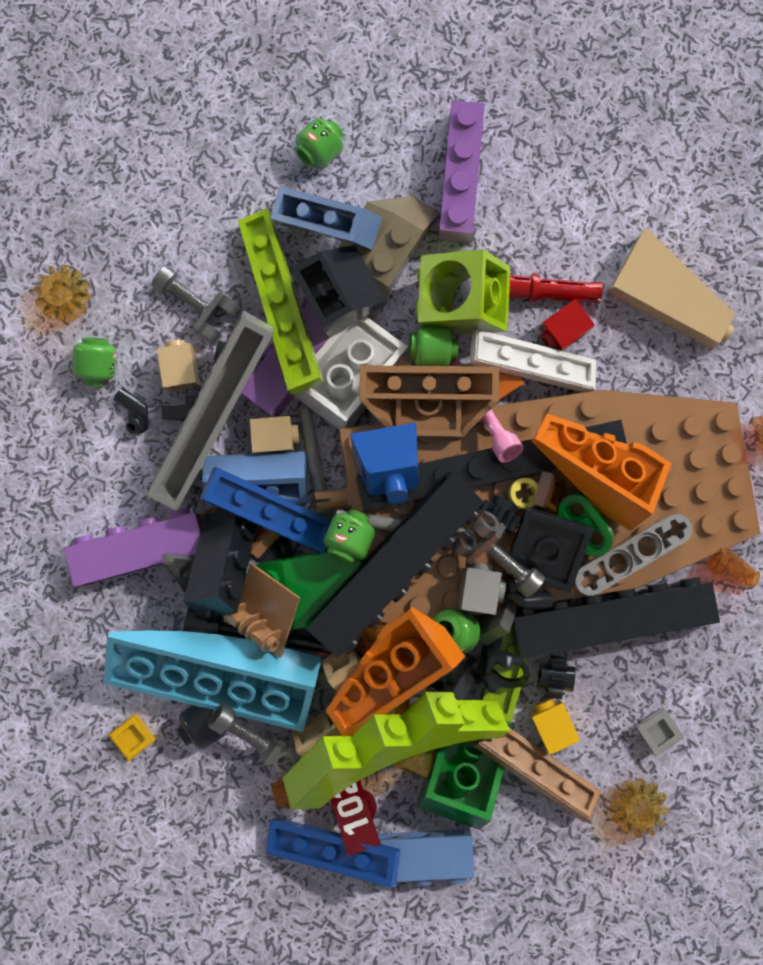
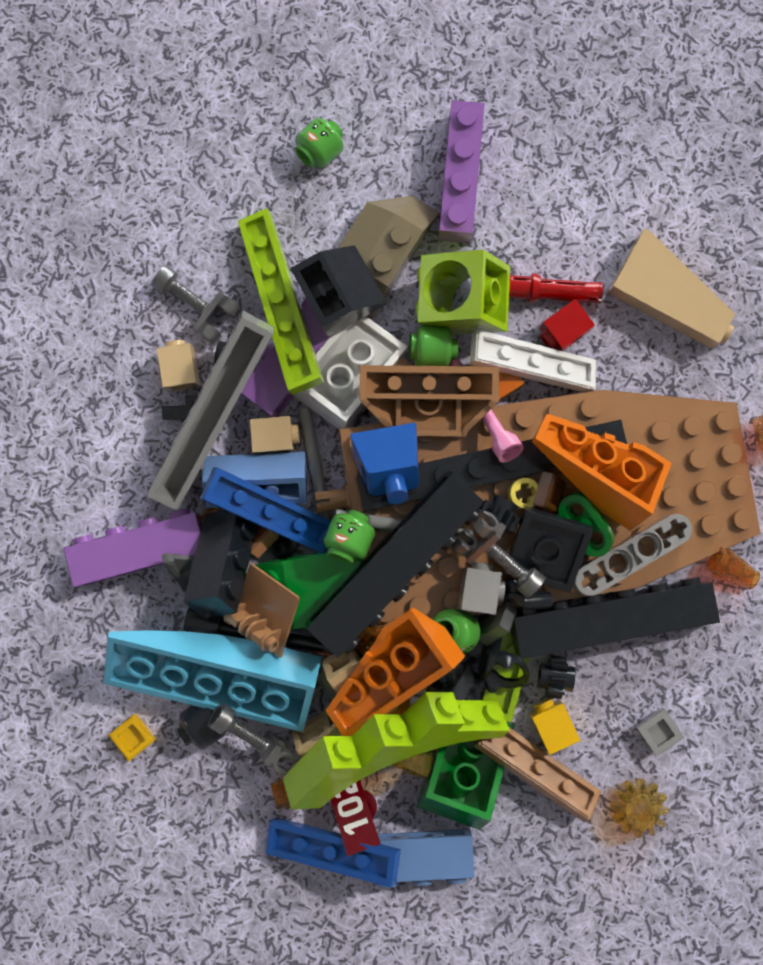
clear yellow gear [33,264,92,322] -> none
bright green head [72,337,117,387] -> none
black arm [114,387,149,435] -> none
medium blue brick [270,186,382,250] -> none

